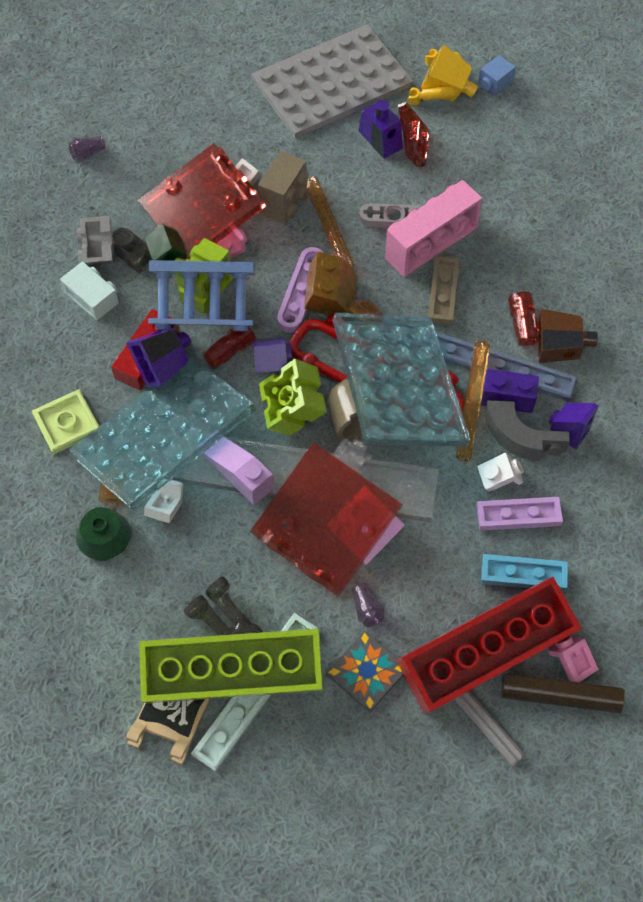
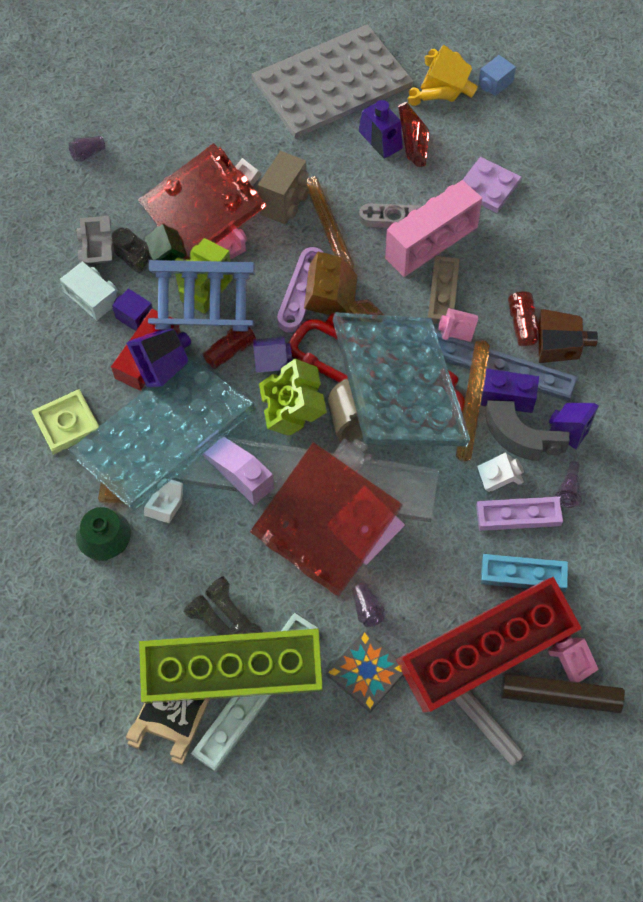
none -> dark purple brick [112,288,153,331]
none -> bright pink bracket [438,308,478,342]
none -> lavender plate [463,157,521,213]
none -> clear purple cone [555,461,582,508]

